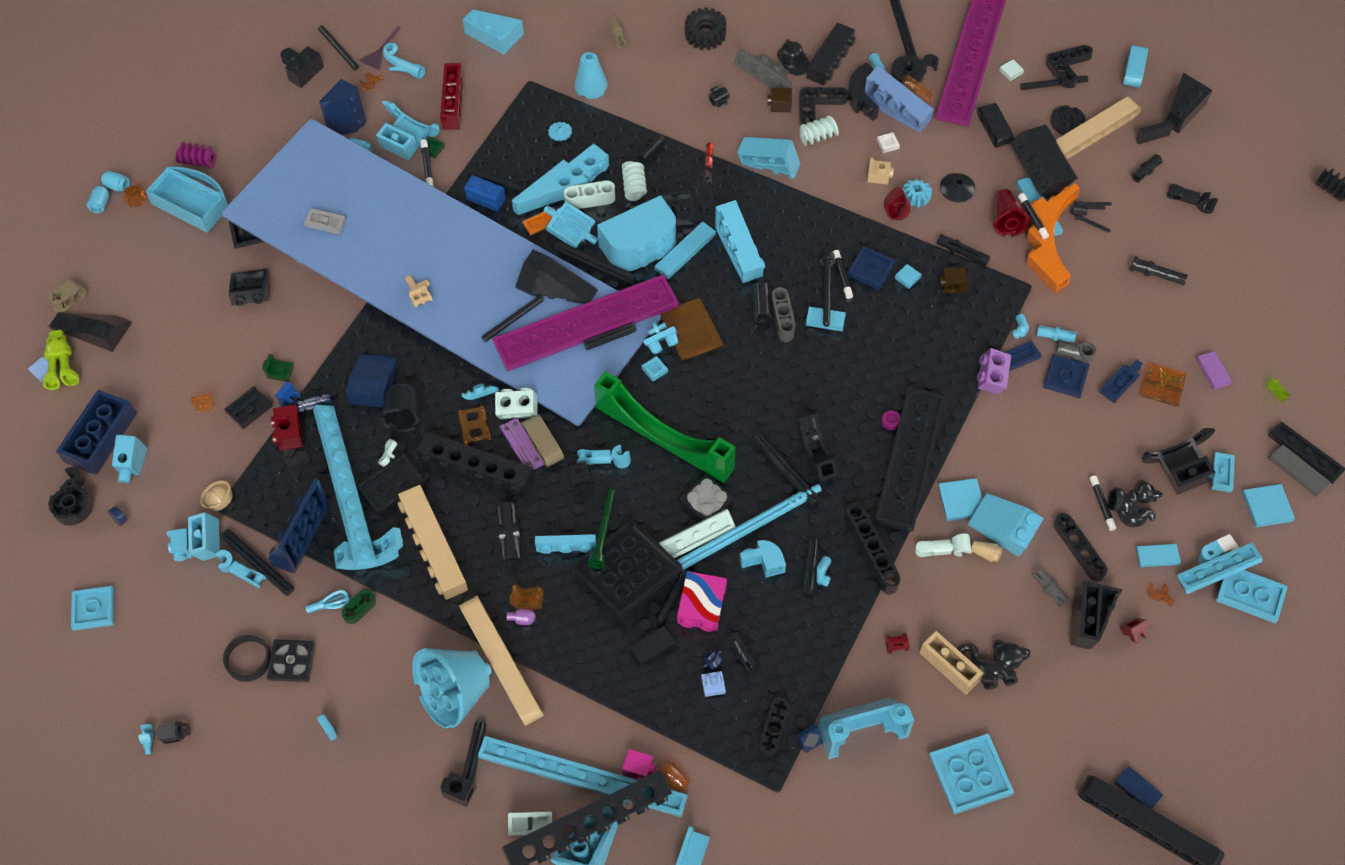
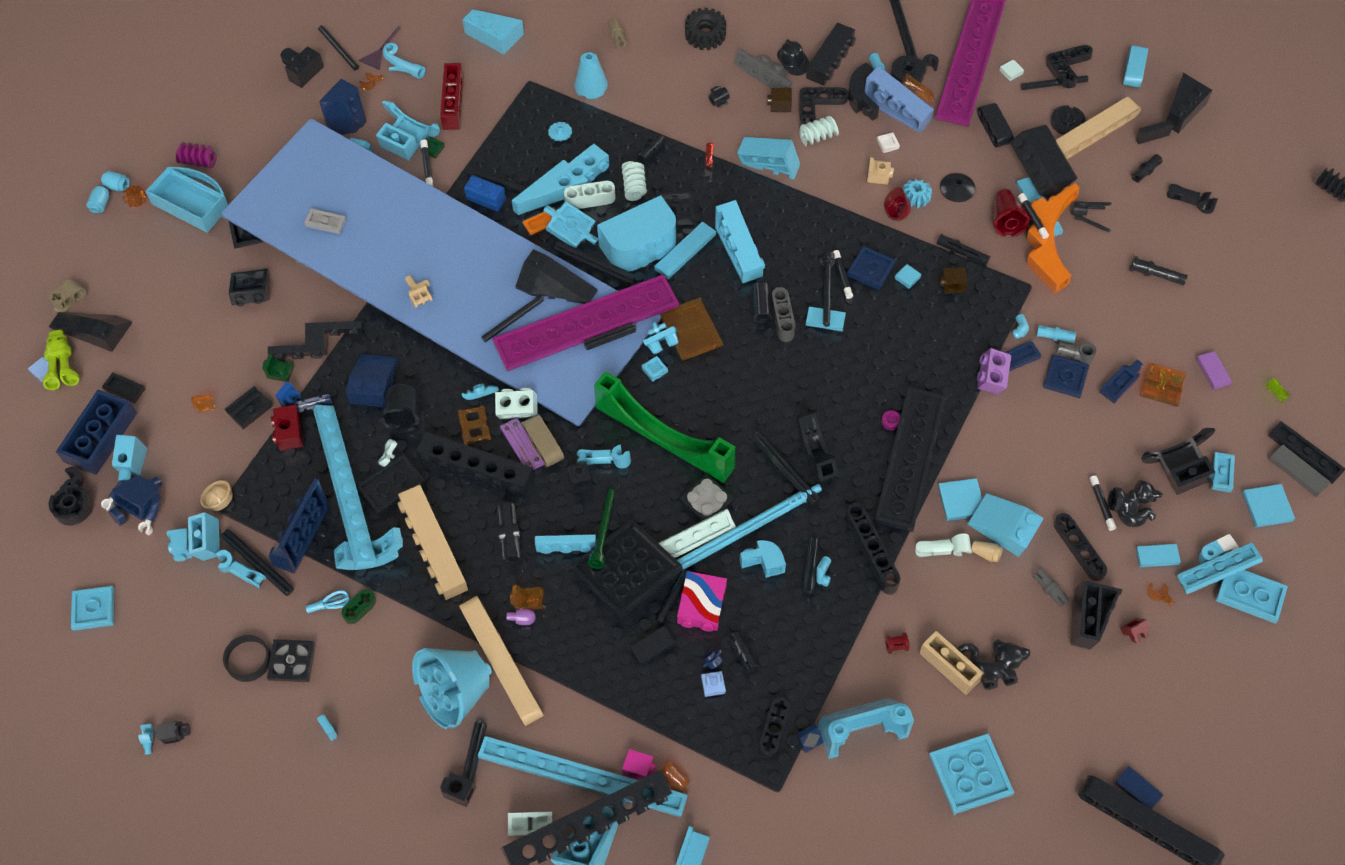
none -> dark blue torso [101,476,162,535]
none -> black tile [102,372,145,404]
none -> black bracket [268,321,365,360]

